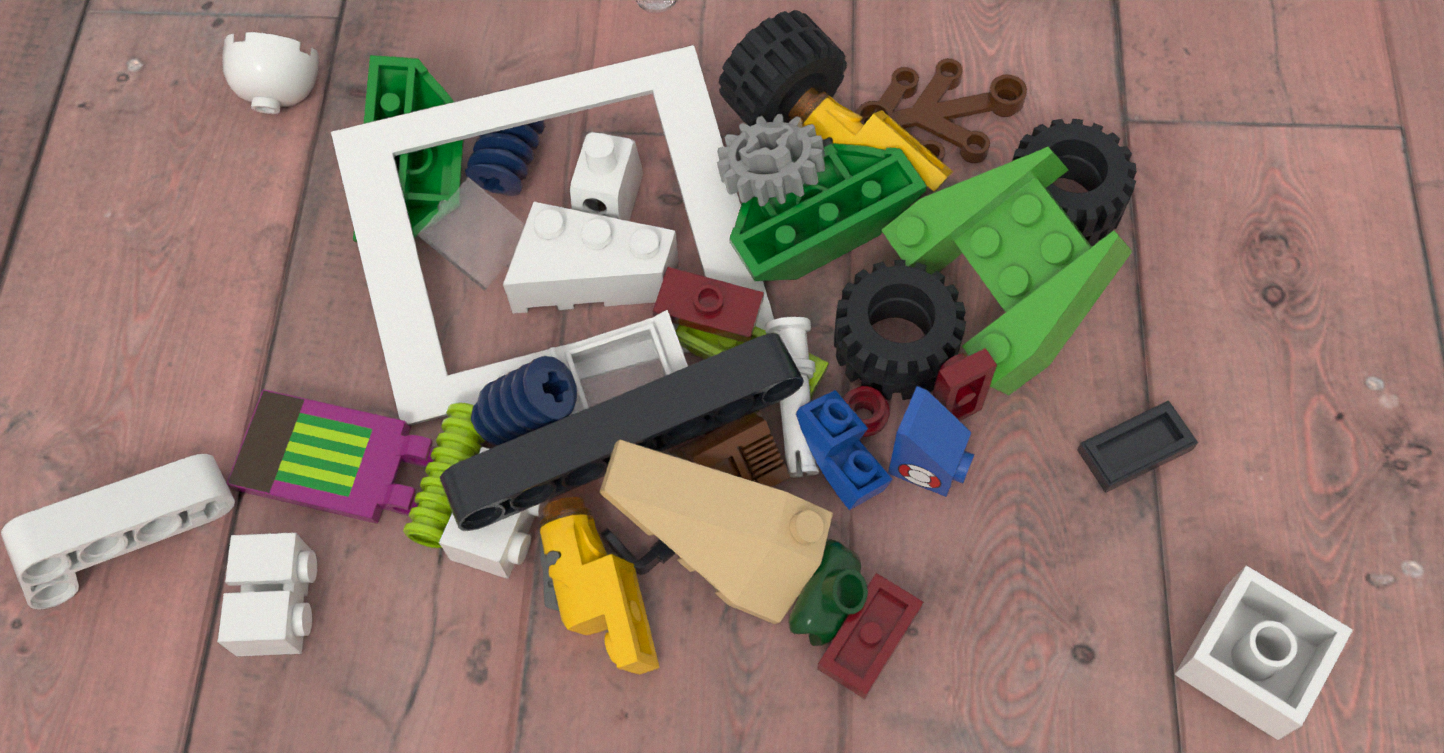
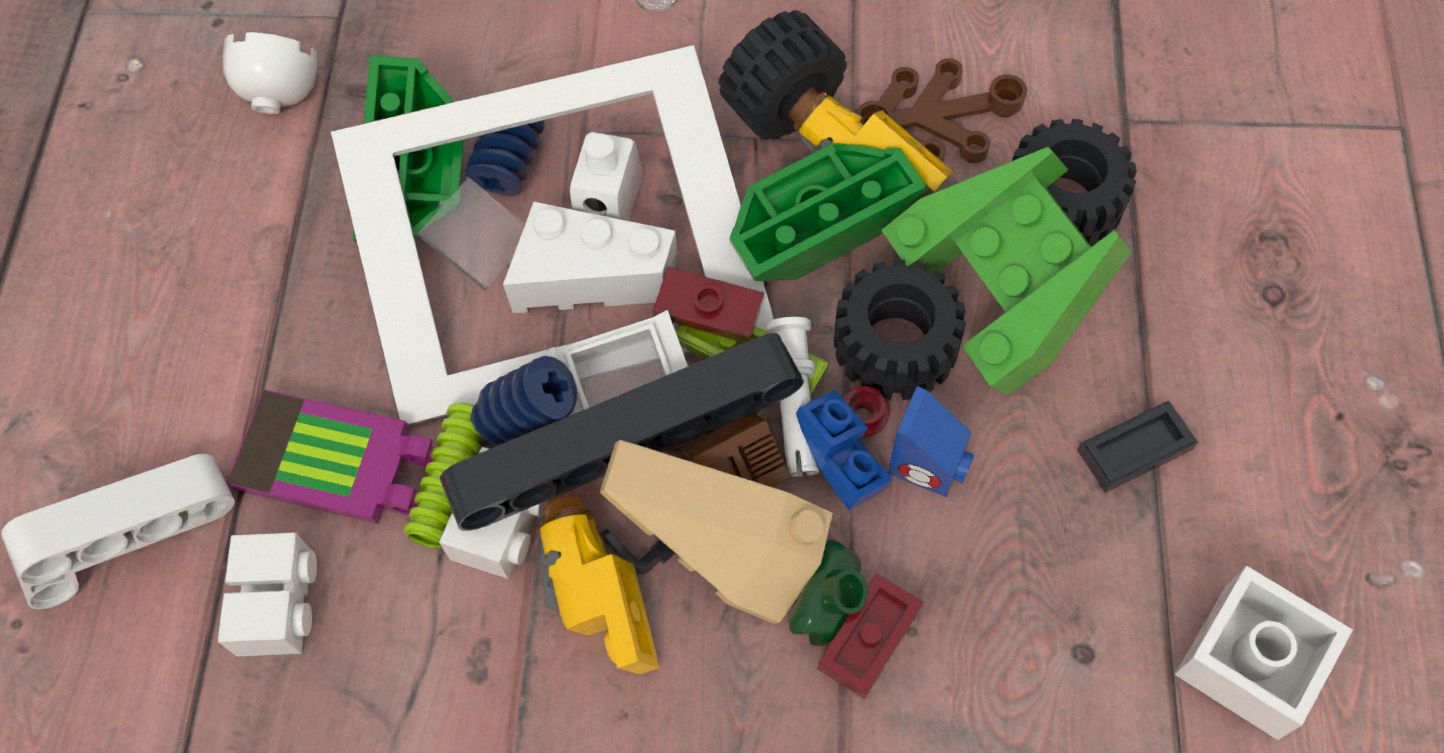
light grey gear [717,114,825,206] -> none
dark red plate [933,348,997,421] -> none

